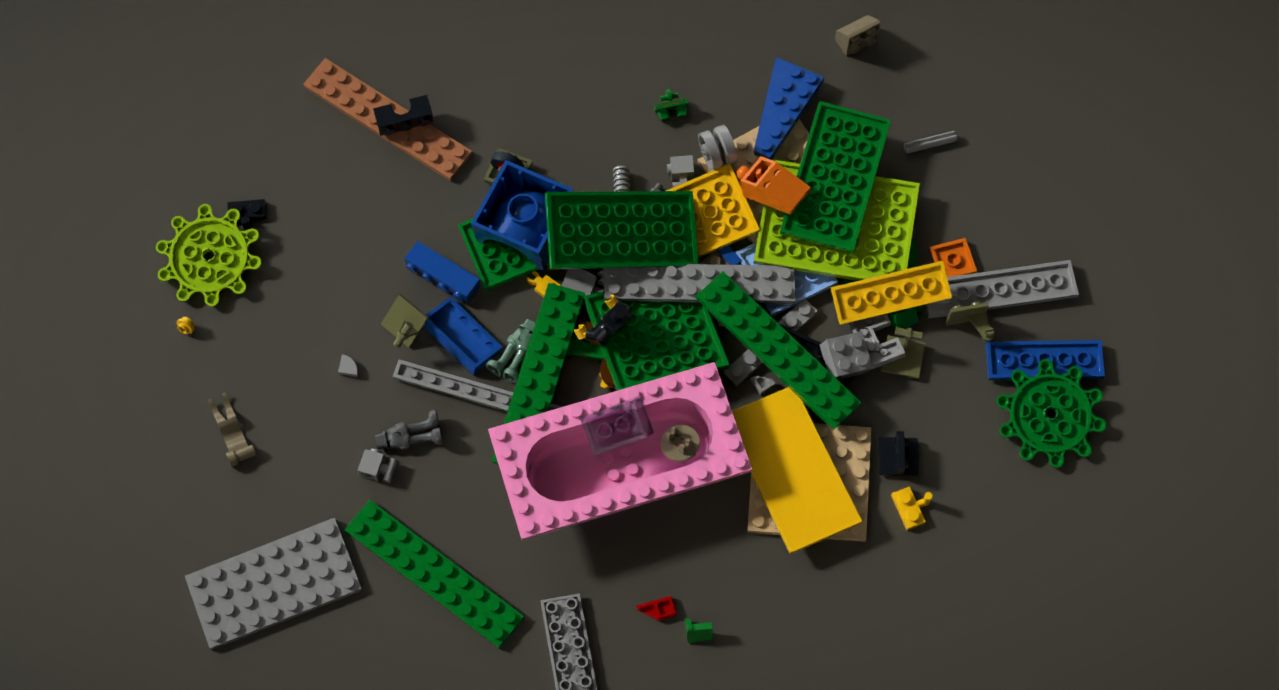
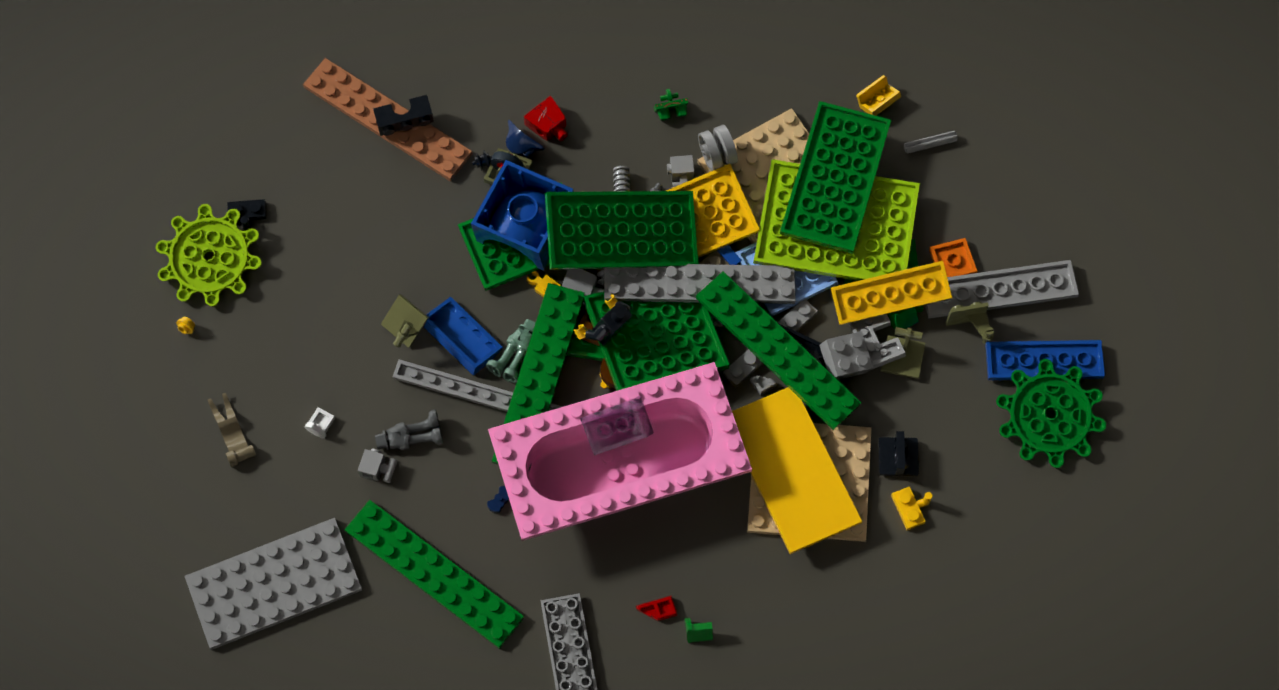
light grey tile [338,354,358,377] -> none
blue brick [404,241,481,303] -> none
dark tan plate [660,425,701,464] -> none
orange slope [737,156,811,215] -> none
blue wing [754,57,824,160] -> none
dark tan slope [835,15,881,56] -> none
none -> white tile [305,407,335,438]
none -> black wheel [472,150,493,171]
none -> dark blue piece [487,486,509,513]
none -> dark blue hat [506,119,545,158]
none -> red torso [524,96,568,141]
none -> yellow bracket [856,75,901,116]

